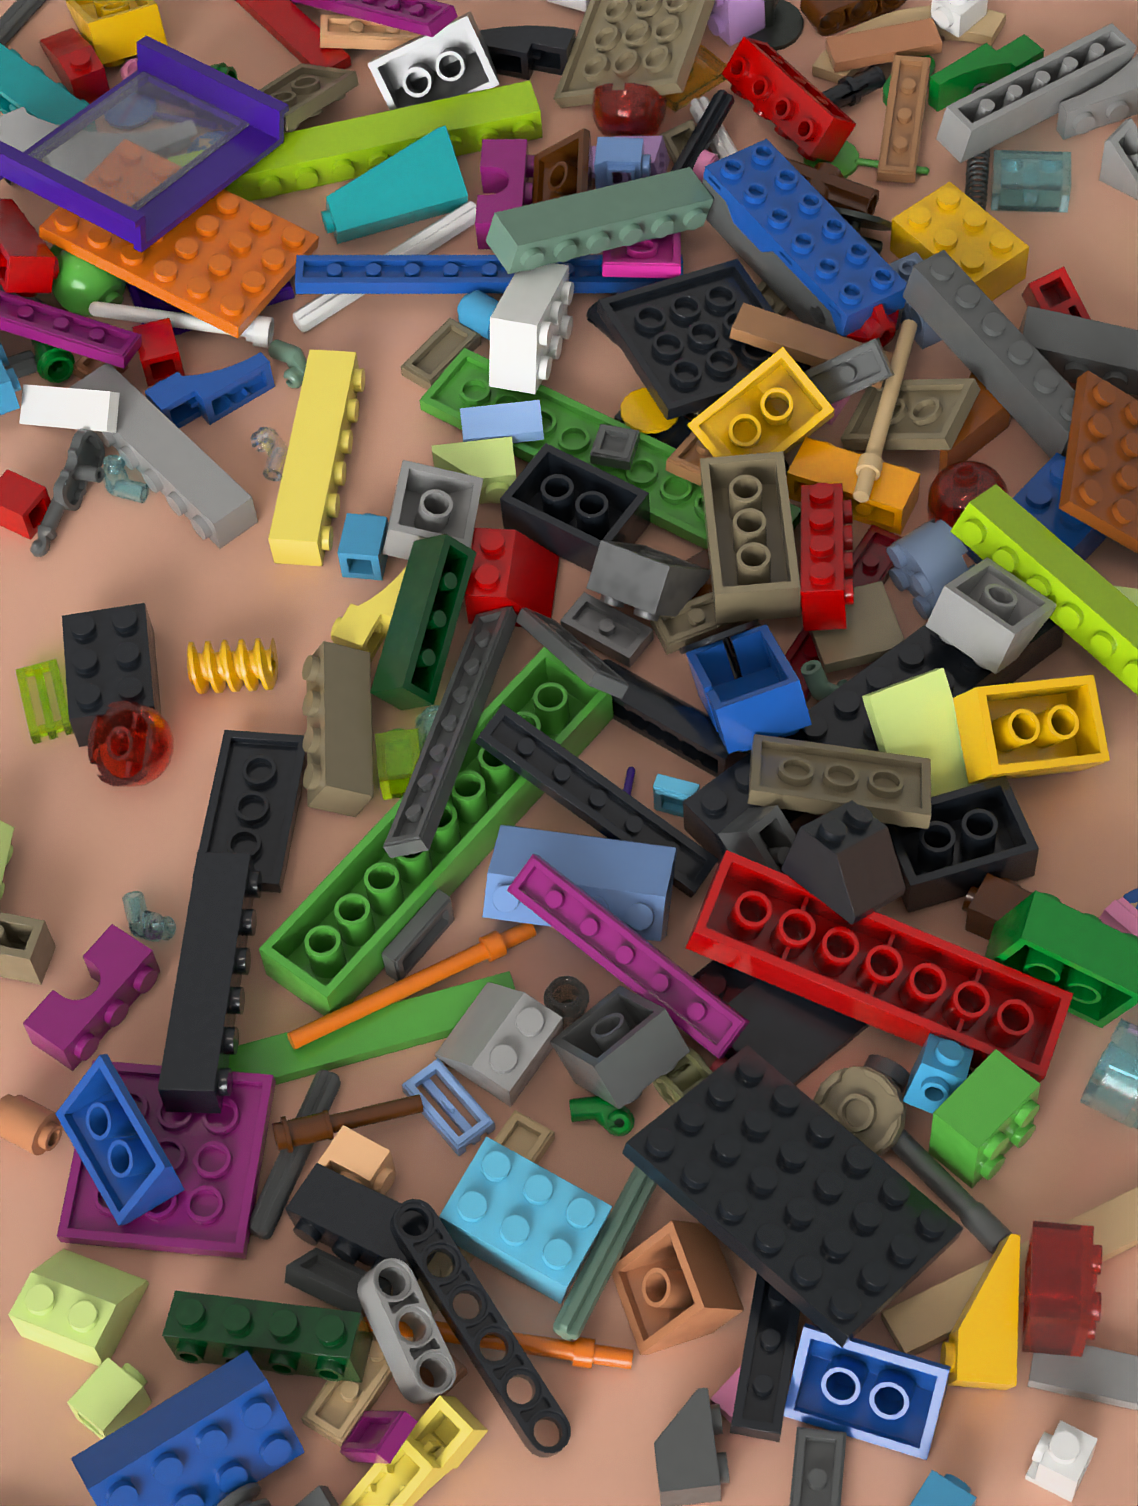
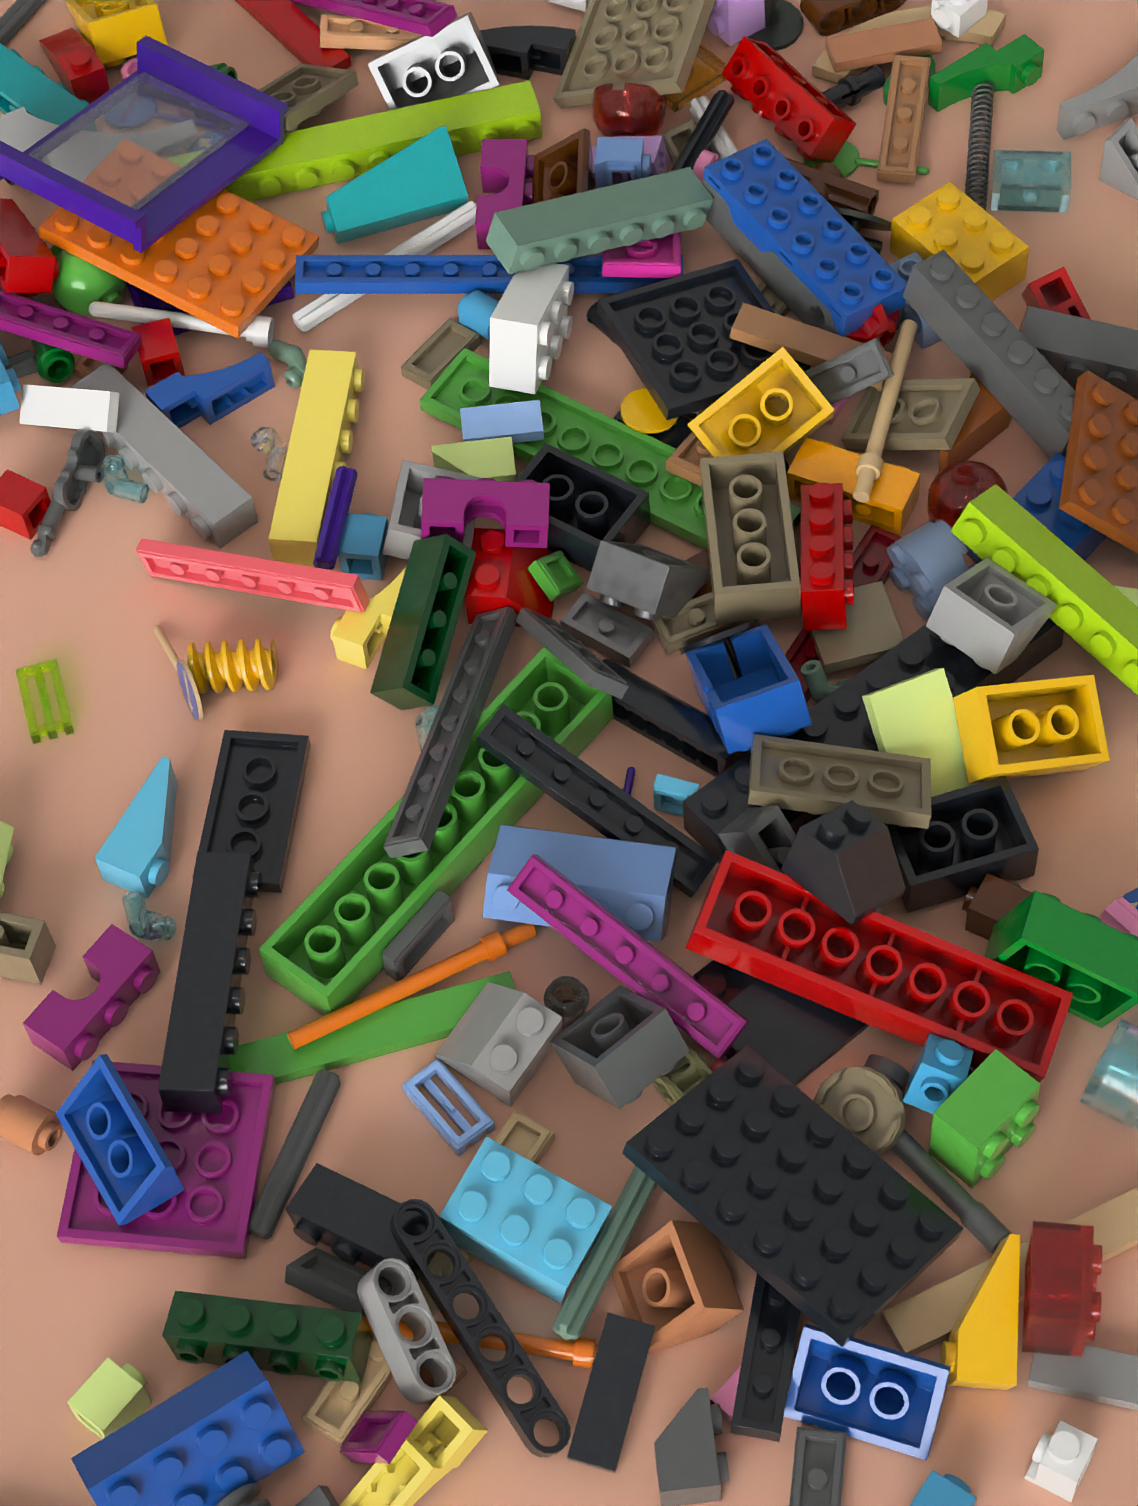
yellowish green slope [8,1248,149,1366] -> none
black brick [62,603,163,747] -> none
clear red cylinder [88,701,174,787] -> none
reddish brown pin [272,1094,424,1153] -> none
dark tan brick [302,641,374,817] -> none
light nougat brick [317,1125,396,1195] -> none
clear neon green brick [375,728,422,800] -> none
green arm [569,1096,634,1136] -> none
dark grey tile [590,424,640,470] -> none
light grey brick [936,23,1137,163] -> none
none -> medium azure slope [94,756,177,899]
none -> coral tile [136,538,370,613]
none -> tan piece [154,625,203,721]
none -> dark purple axle [313,466,358,570]
none -> magenta arch [421,476,550,548]
none -> bright green tile [527,550,583,602]
none -> black tile [567,1313,655,1473]

